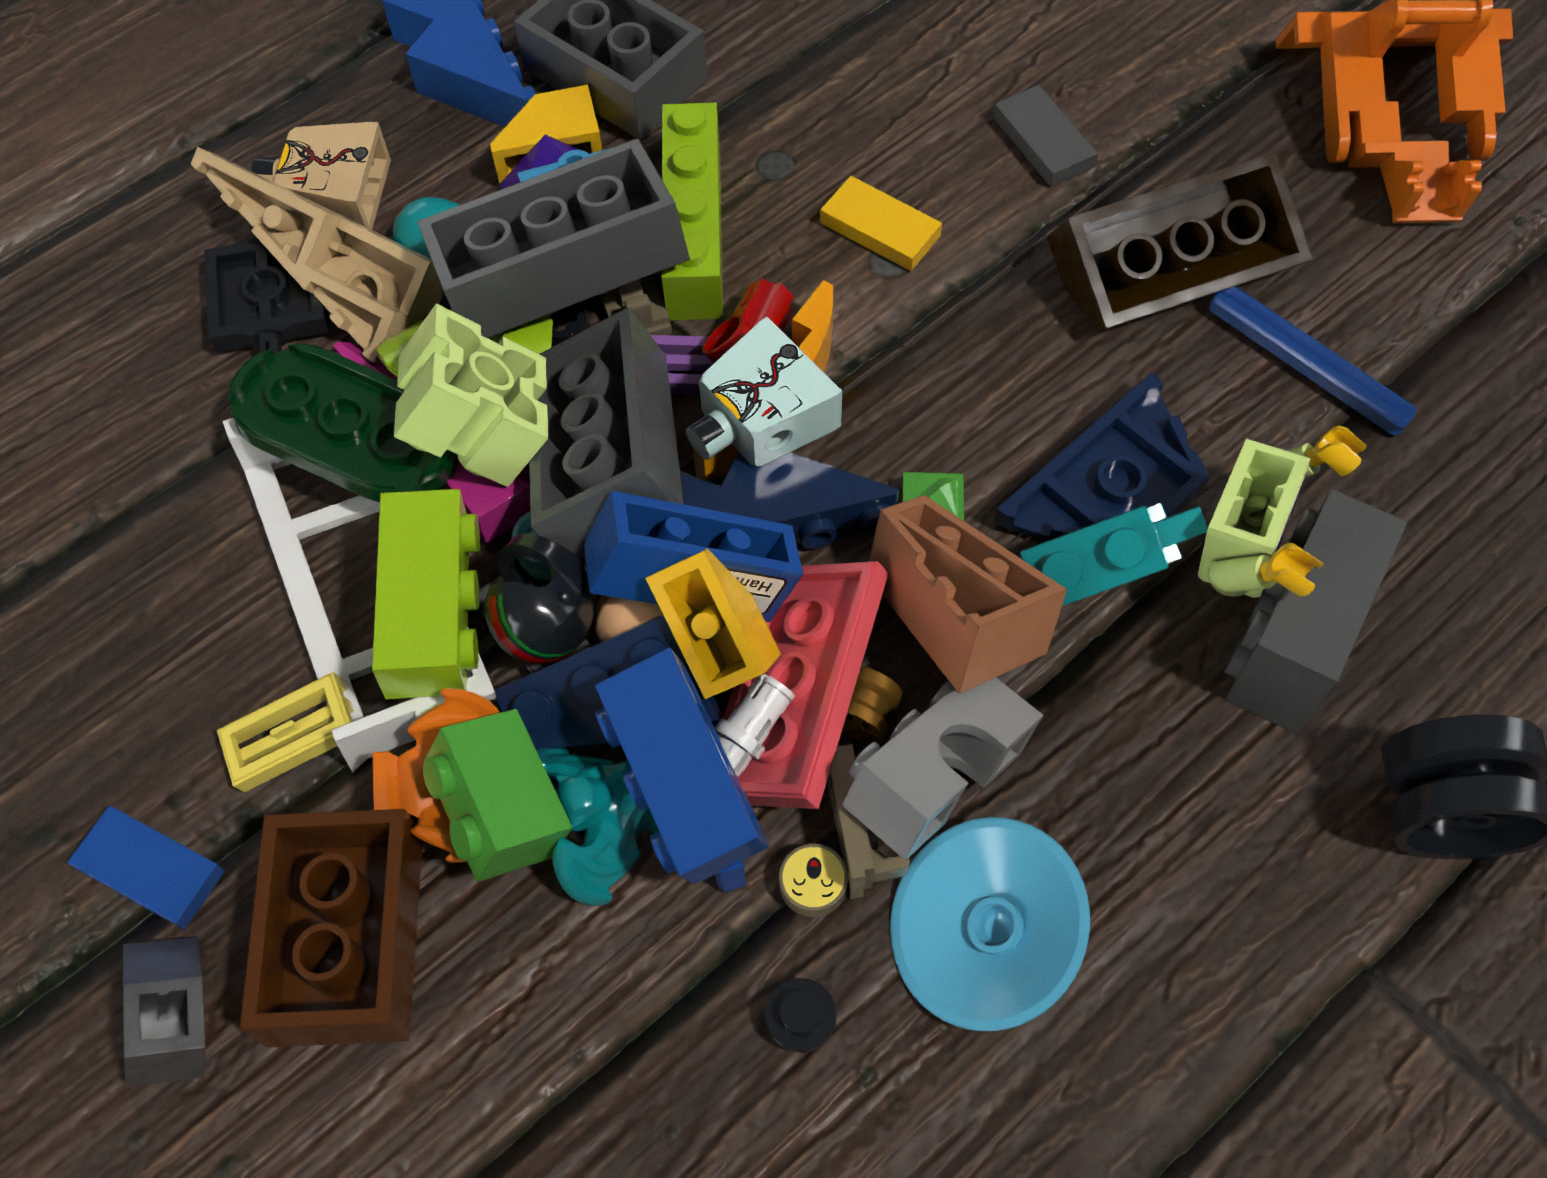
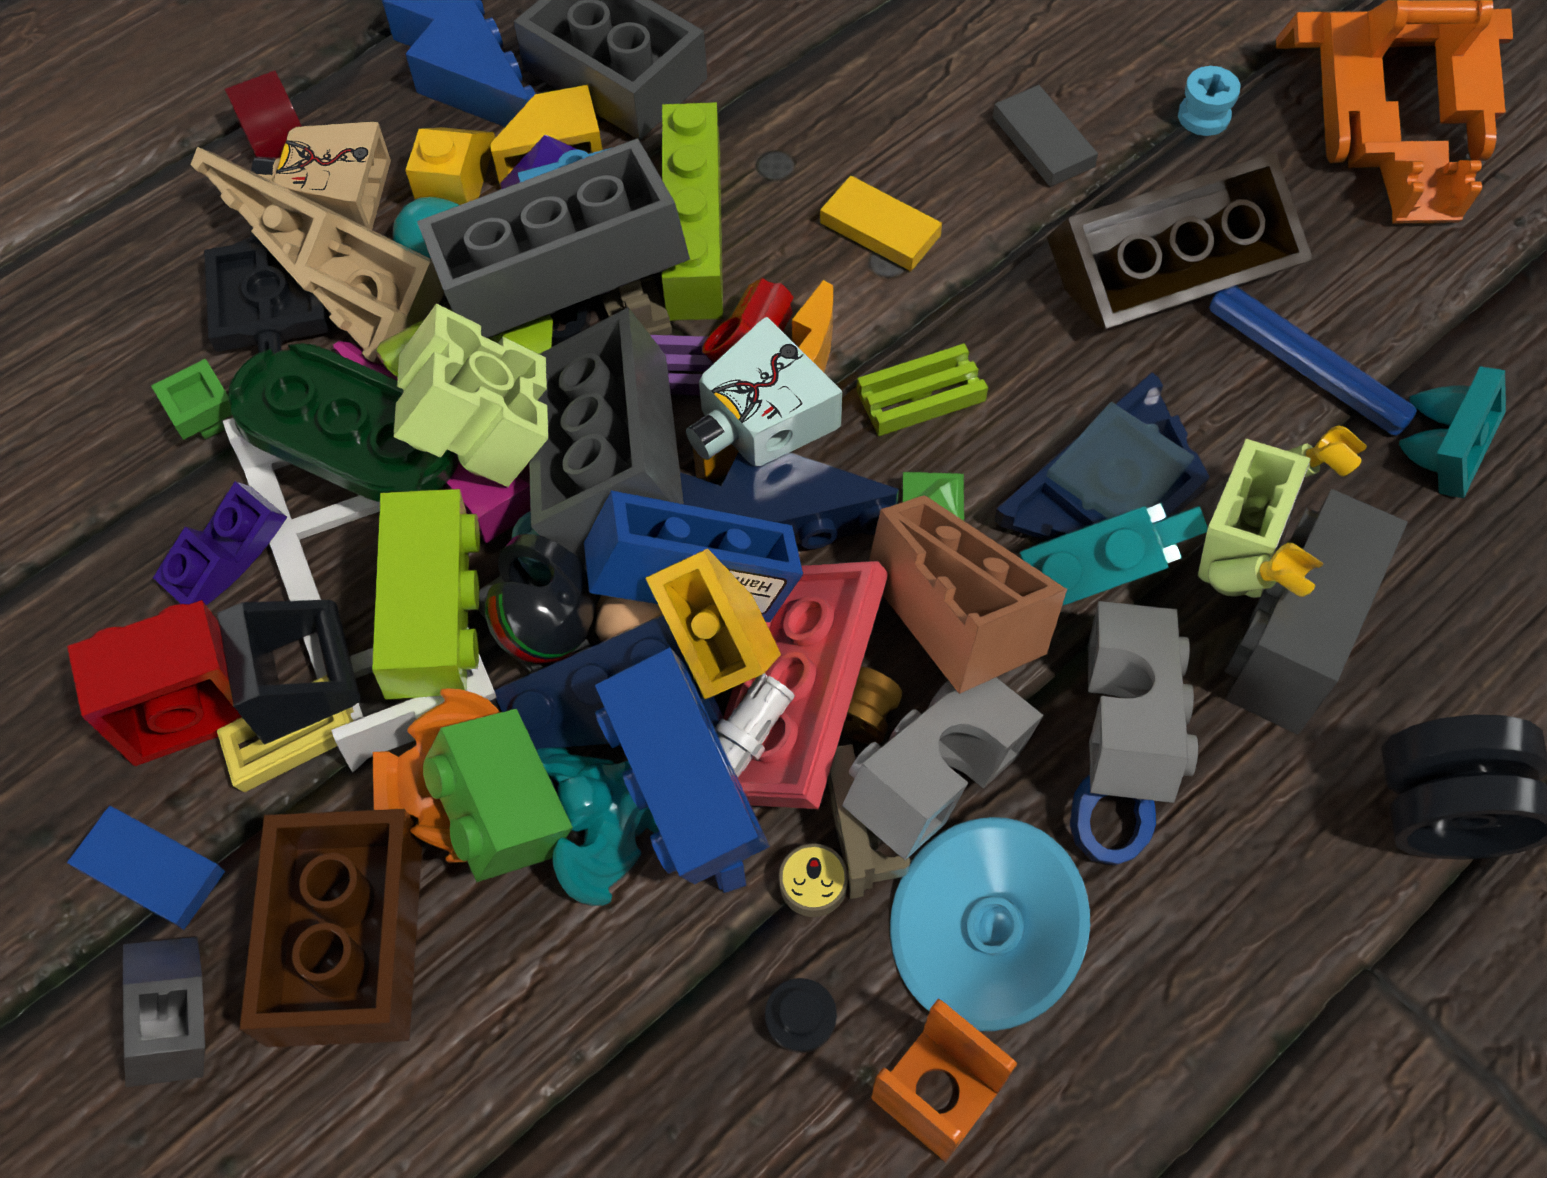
none -> red brick [67,600,242,766]
none -> bright green tile [151,358,232,440]
none -> dark purple slope [153,481,287,605]
none -> black tile [217,600,360,745]
none -> dark red brick [225,70,302,158]
none -> yellow slope [405,127,495,205]
none -> lime tile [857,343,988,437]
none -> orange piece [871,999,1017,1163]
none -> clear light blue piece [1047,402,1194,518]
none -> blue piece [1070,775,1156,866]
none -> light grey arch [1087,601,1198,803]
none -> medium azure wheel [1178,66,1241,136]
none -> teal tile [1399,366,1506,499]

